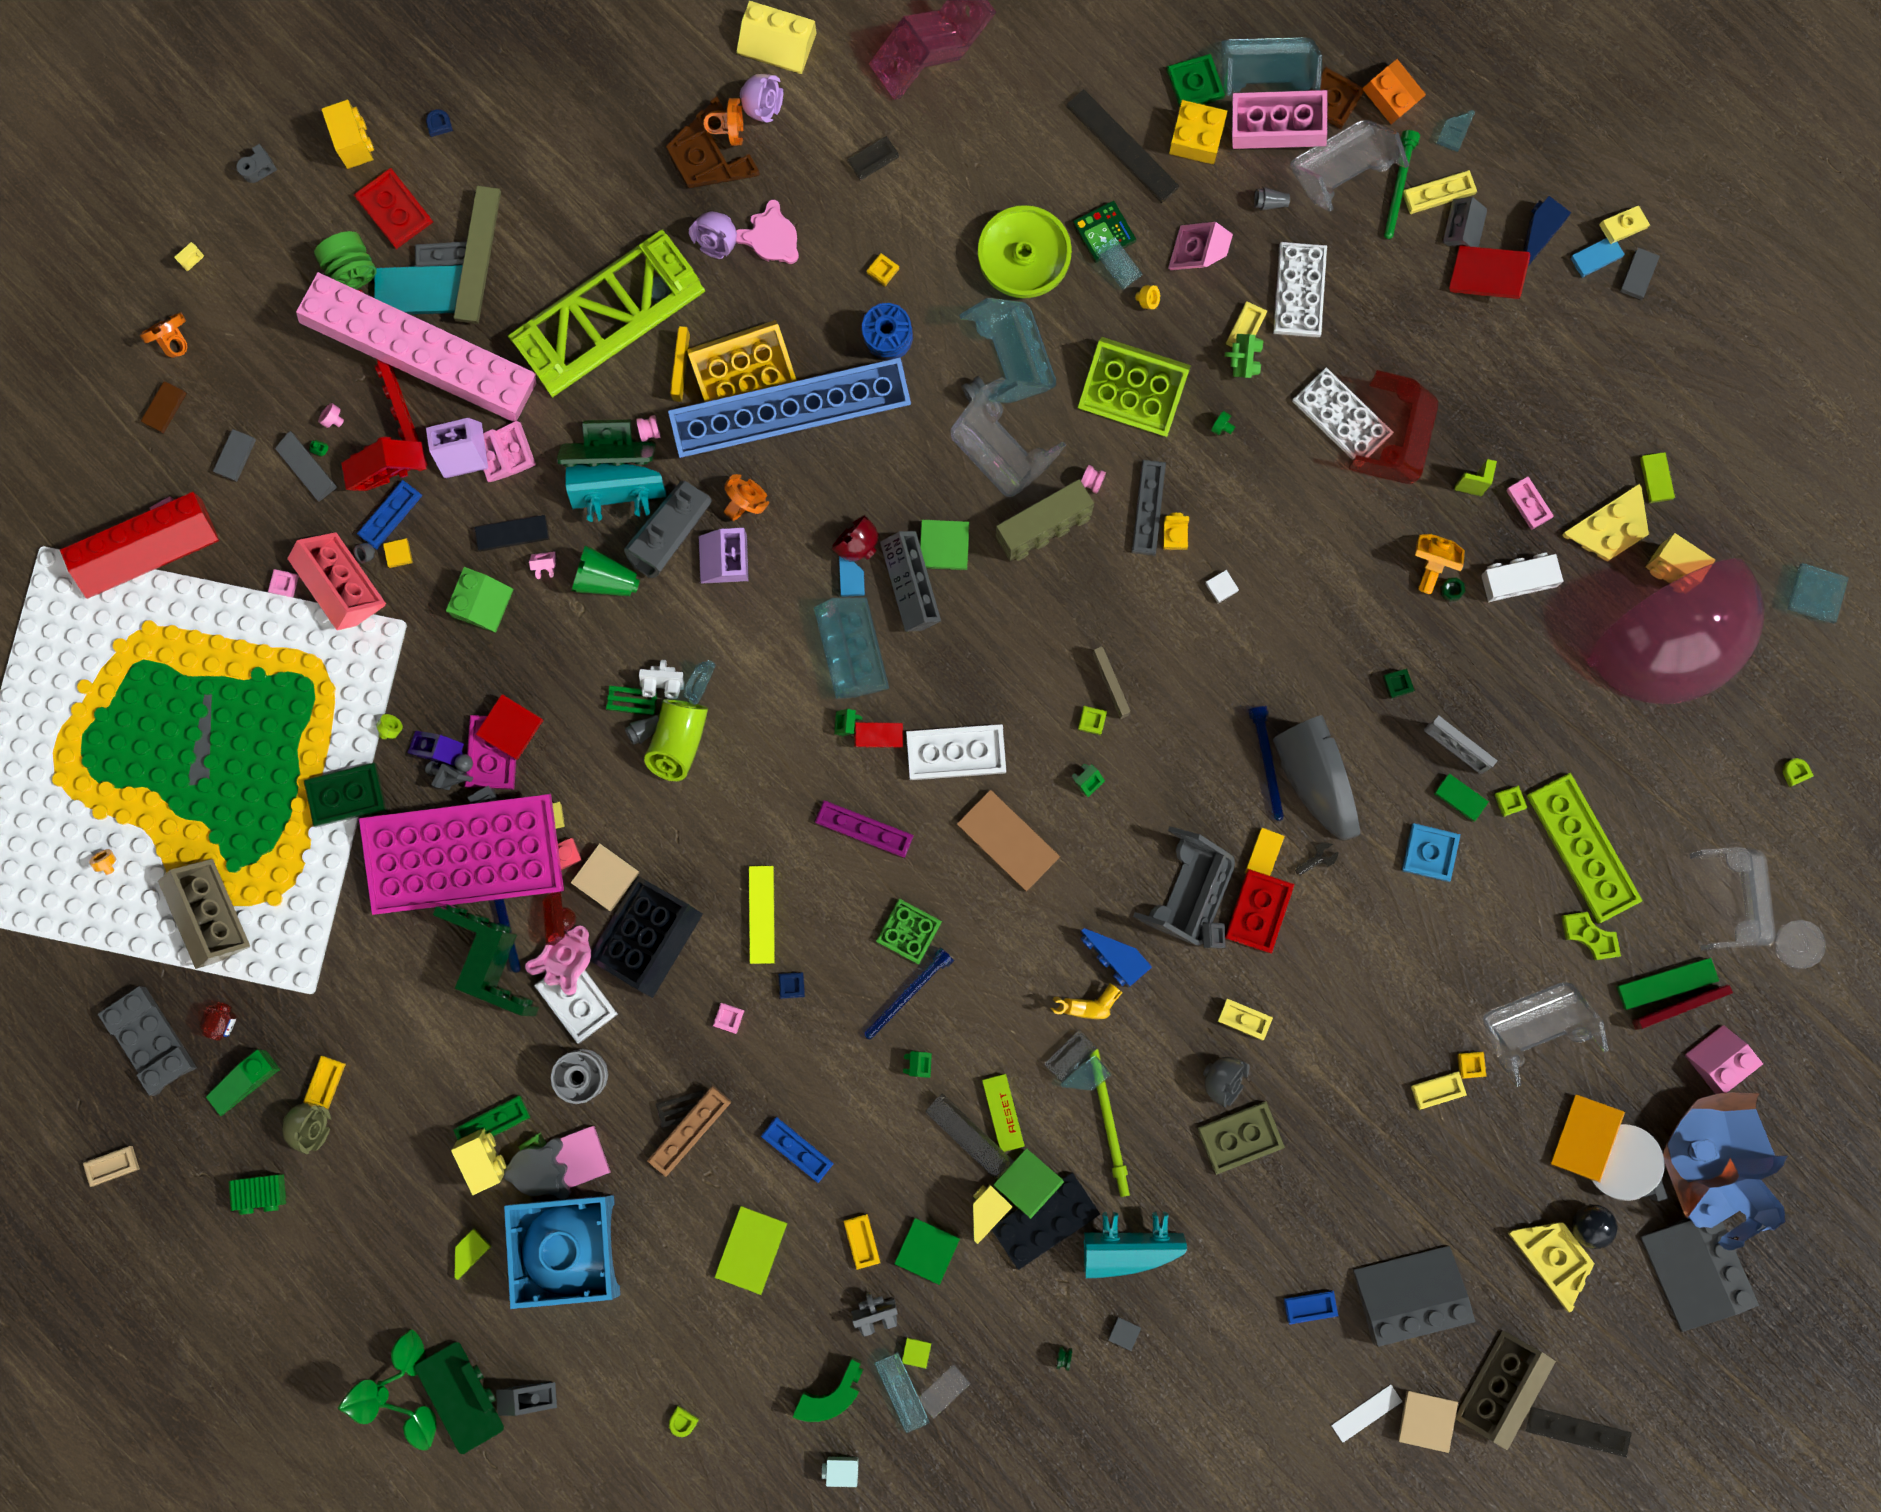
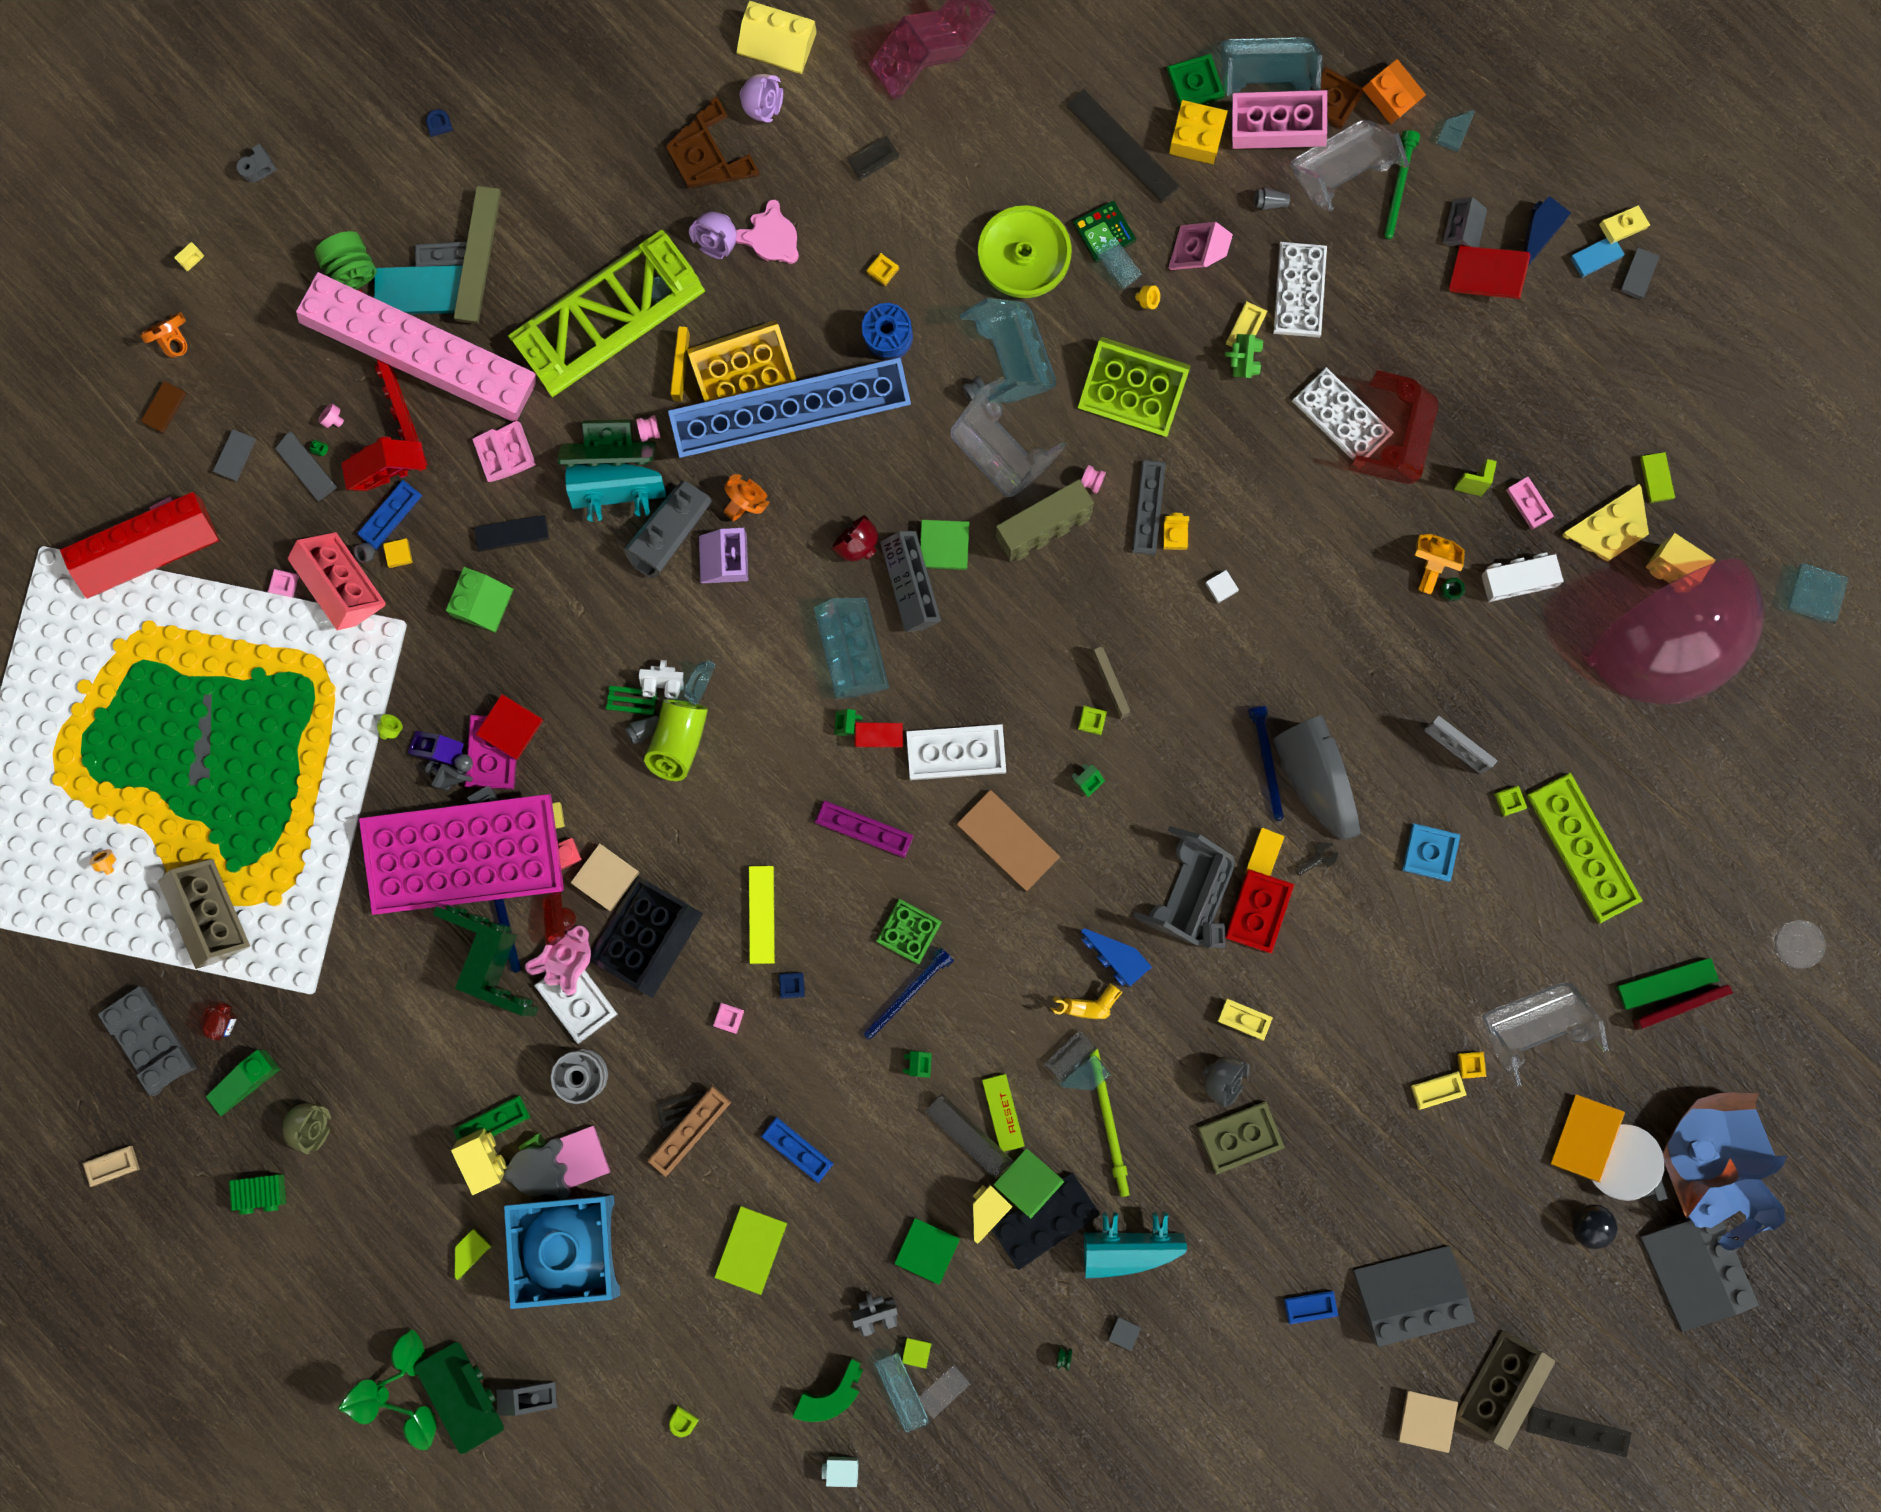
yellow tile [303,1056,346,1109] -> none
dark green tile [304,763,386,828] -> none
yellow brick [322,100,374,169] -> none
red tile [354,168,433,249] -> none
lavender slope [426,418,488,478] -> none
bright pink tile [529,552,557,579] -> none
green cone [571,546,640,596] -> none
orange tile [704,98,743,146] -> none
dark azure tile [839,556,865,597] -> none
yellow tile [844,1214,881,1270] -> none
green tile [1211,411,1235,436] -> none
white sticker [1331,1385,1402,1442] -> none
dark green plate [1383,668,1415,699] -> none
light yellow tile [1403,170,1477,214] -> none
green tile [1434,773,1489,822] -> none
light yellow wing [1508,1222,1595,1313] -> none
lime tile [1561,912,1621,960] -> none
bright pink slope [1685,1025,1763,1094] -> none
clear windscreen [1690,847,1776,951] -> none
lime tile [1783,758,1814,787] -> none

